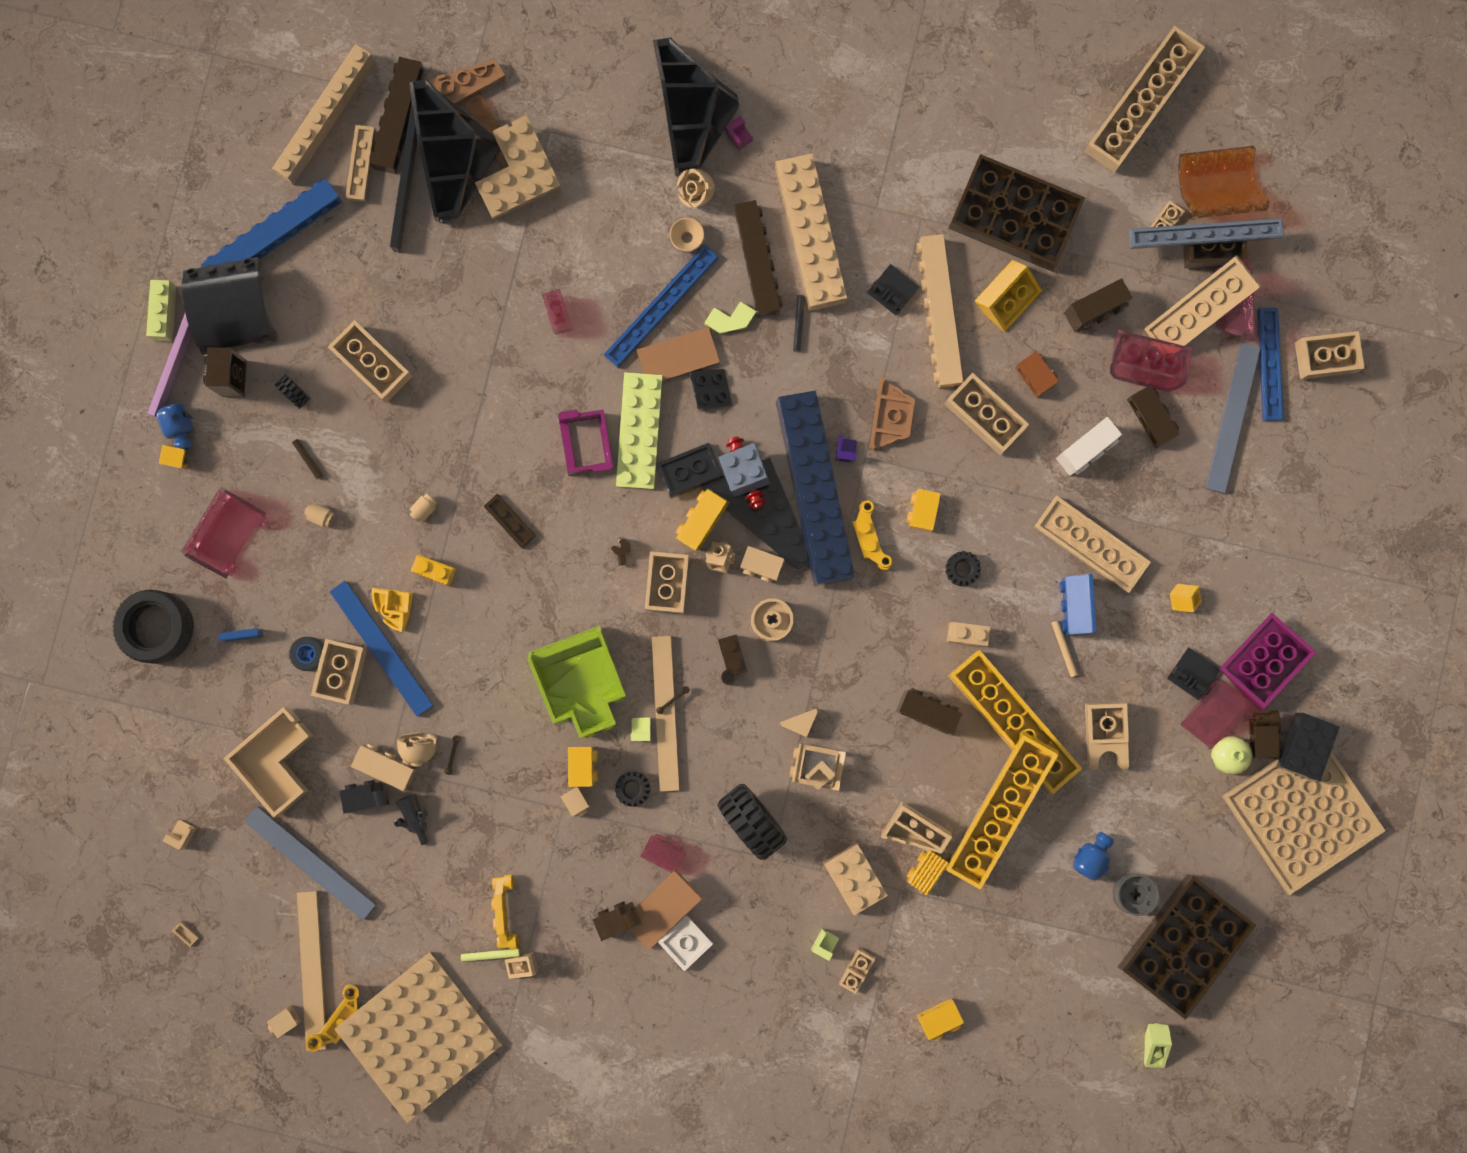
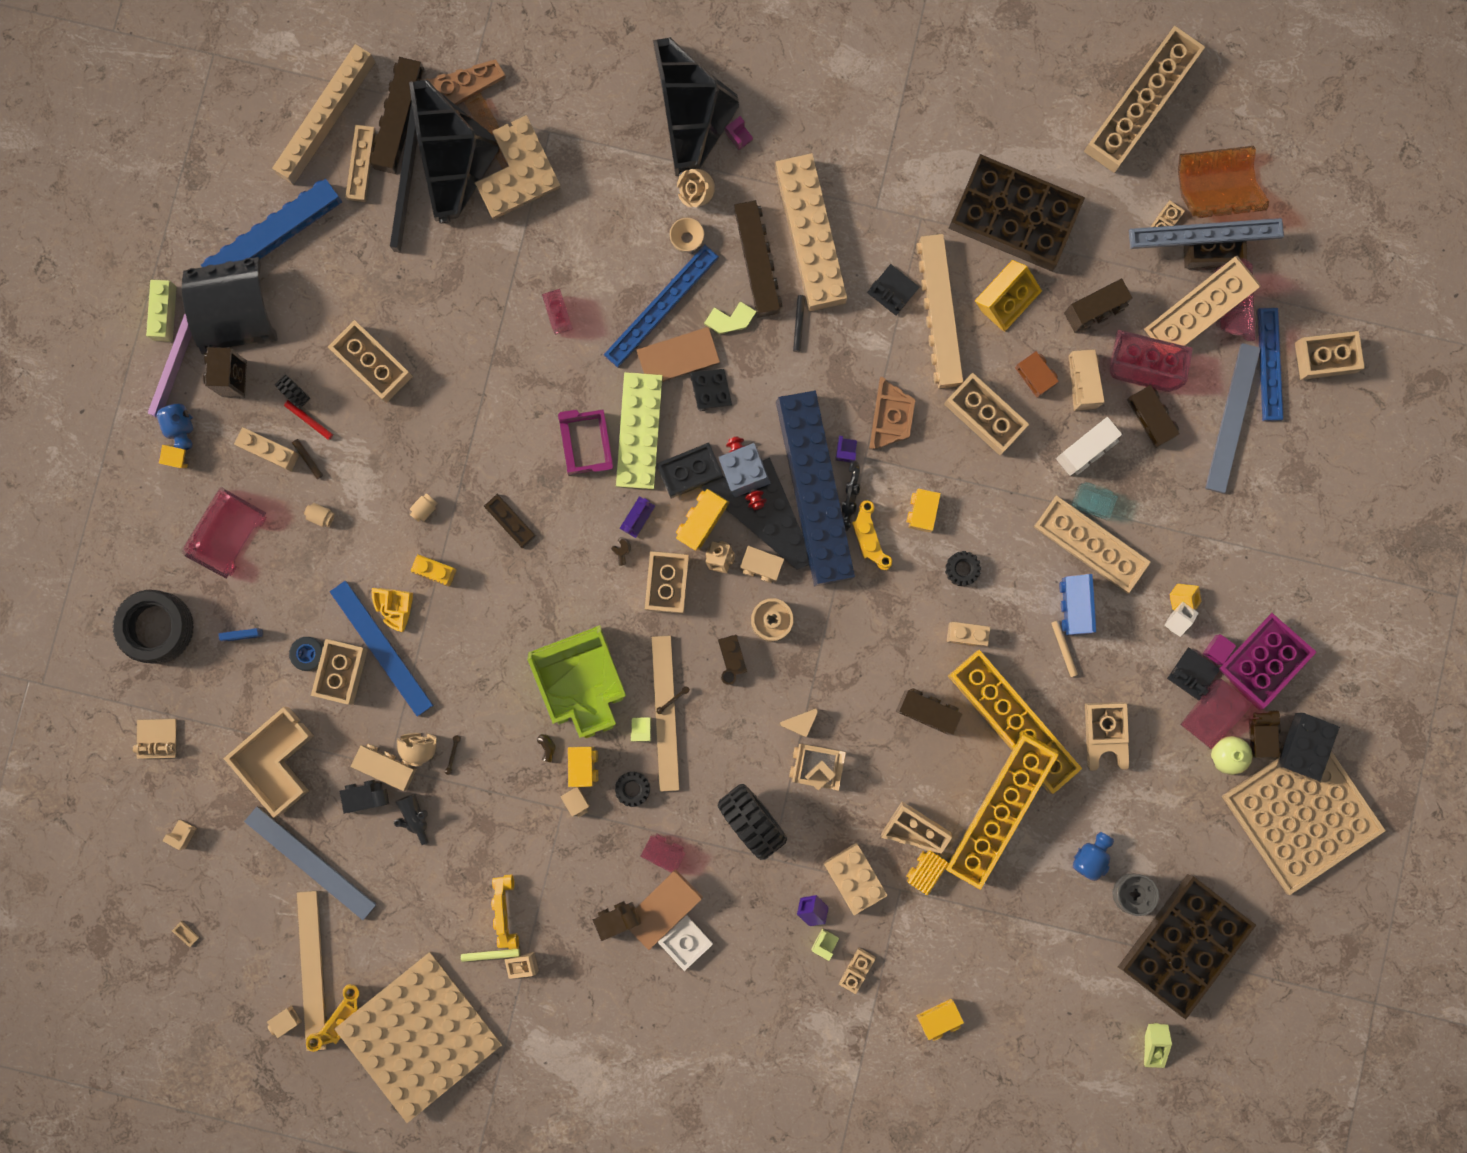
none -> tan hinge [133,719,176,759]
none -> tan brick [234,427,299,472]
none -> red bar [284,400,333,440]
none -> dark brown arm [537,734,555,763]
none -> dark purple hinge [619,496,655,538]
none -> dark purple panel [797,895,829,926]
none -> black piece [842,460,860,531]
none -> tan wedge [1069,350,1104,411]
none -> clear light blue brick [1071,482,1118,520]
none -> white brick [1164,602,1198,637]
none -> magenta panel [1202,634,1236,665]

